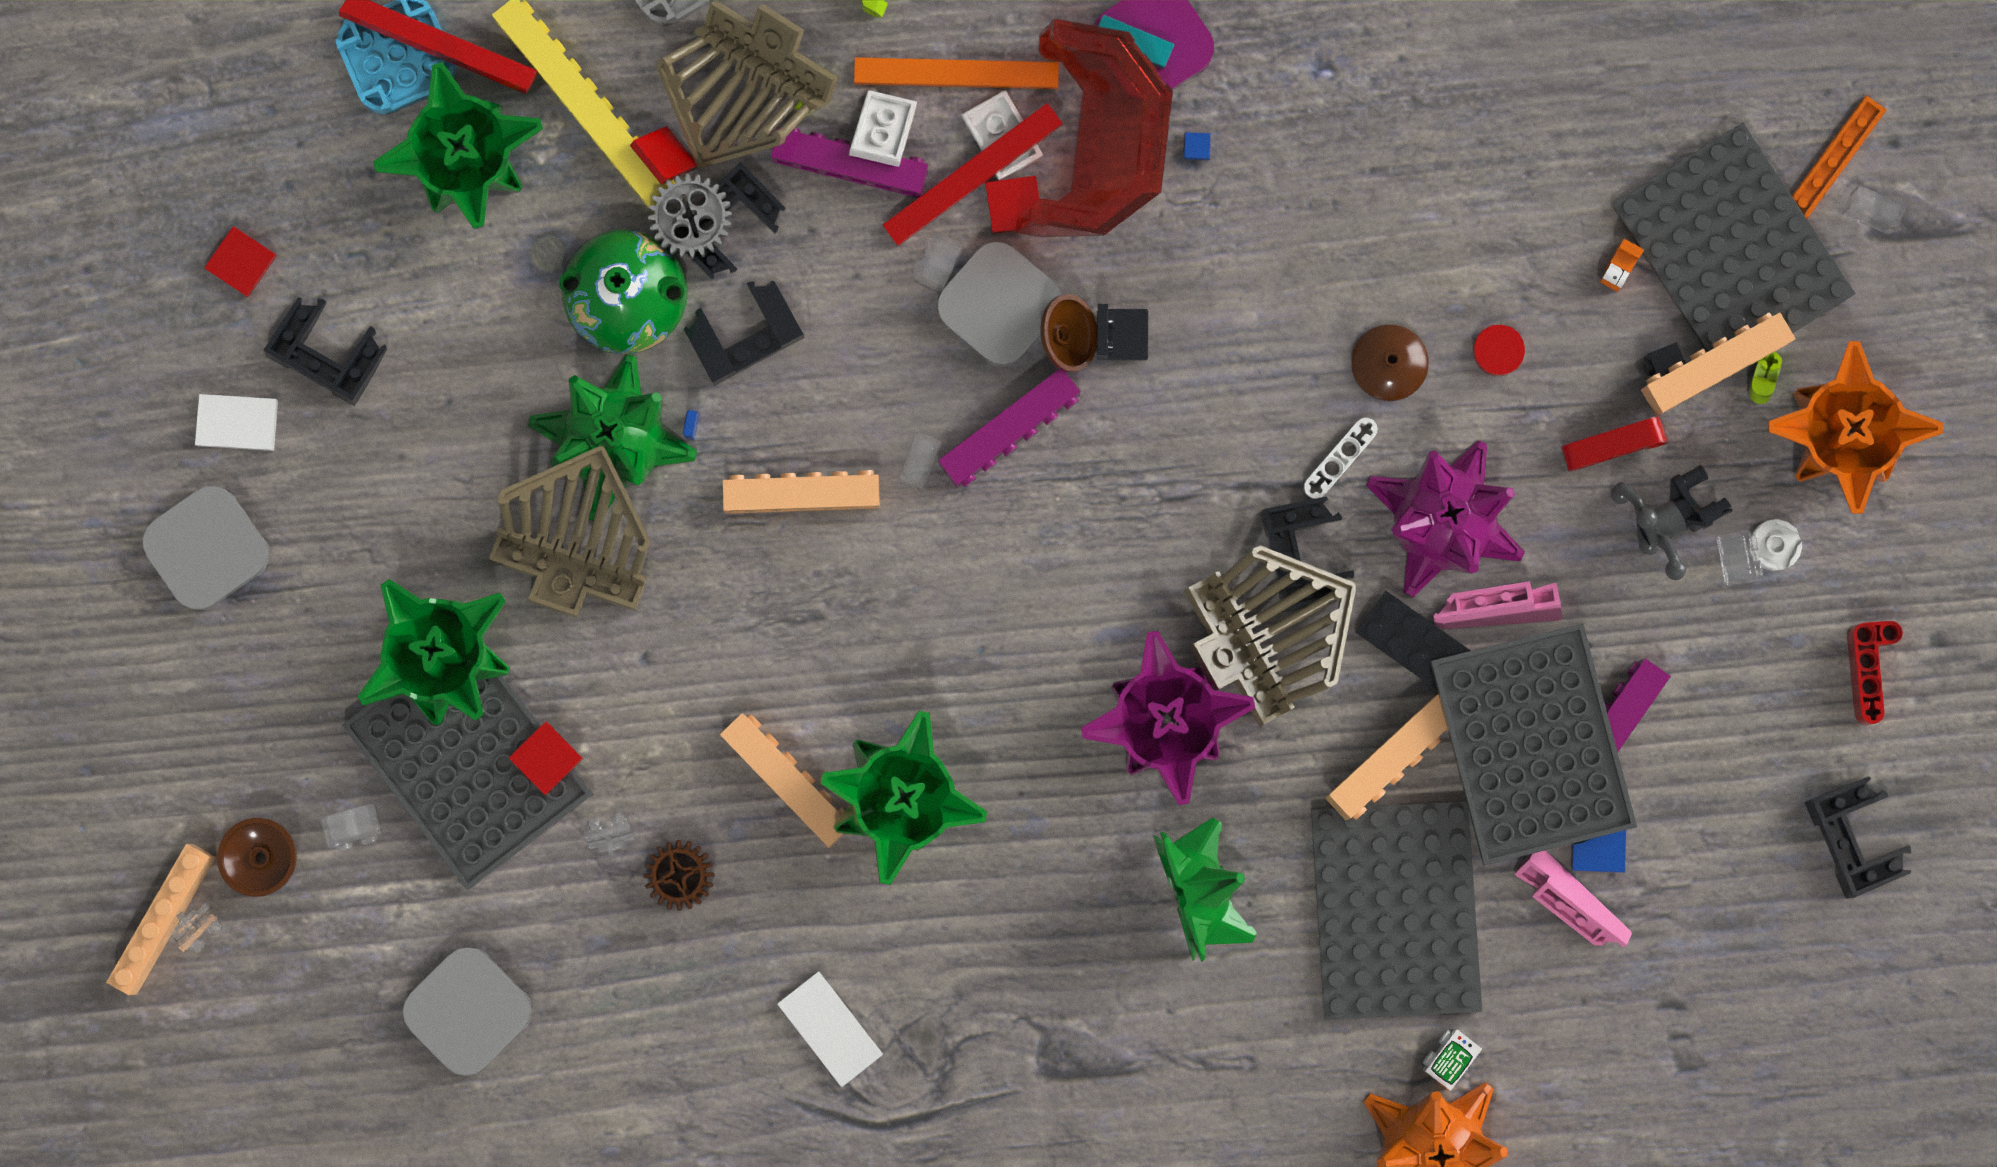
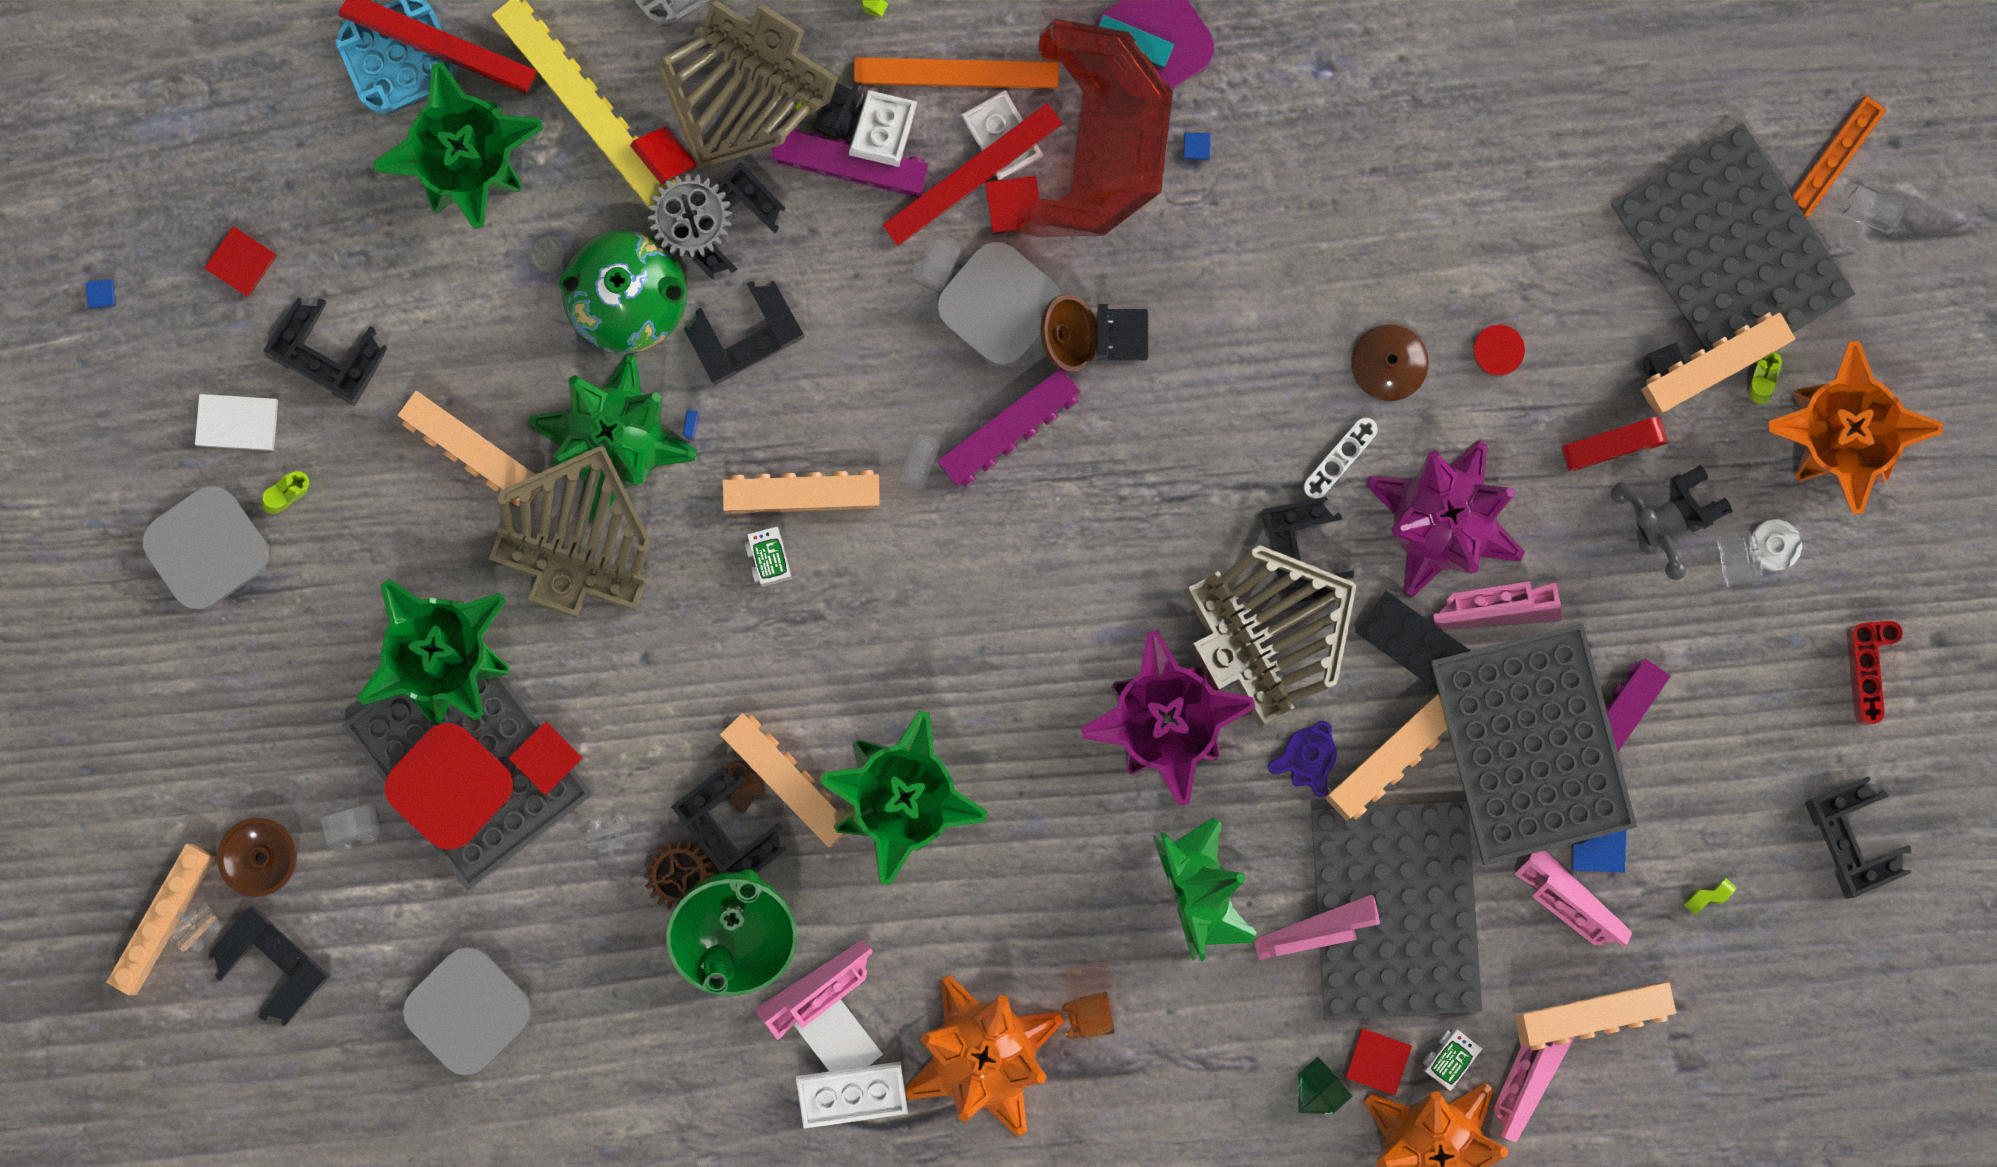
orange leg [1599,239,1644,292] -> none
none -> blue tile [86,279,116,309]
none -> black wedge [208,906,331,1026]
none -> lime piece [261,471,309,514]
none -> red tile [384,723,513,850]
none -> light nougat brick [398,391,541,507]
none -> green piece [666,869,797,996]
none -> black wedge [671,767,787,874]
none -> reddish brown plate [726,760,765,813]
none -> brick [745,526,792,587]
none -> bright pink wedge [755,940,872,1040]
none -> white tile [796,1061,908,1129]
none -> black bracket [812,82,864,139]
none -> orange piece [905,975,1064,1137]
none -> clear orange piece [1061,992,1115,1039]
none -> bright pink wedge [1254,895,1380,960]
none -> dark purple tile [1268,721,1337,797]
none -> clear green slope [1298,1057,1353,1114]
none -> red tile [1345,1028,1412,1095]
none -> bright pink wedge [1494,1036,1575,1142]
none -> light nougat brick [1514,982,1676,1050]
none -> lime piece [1683,877,1737,915]

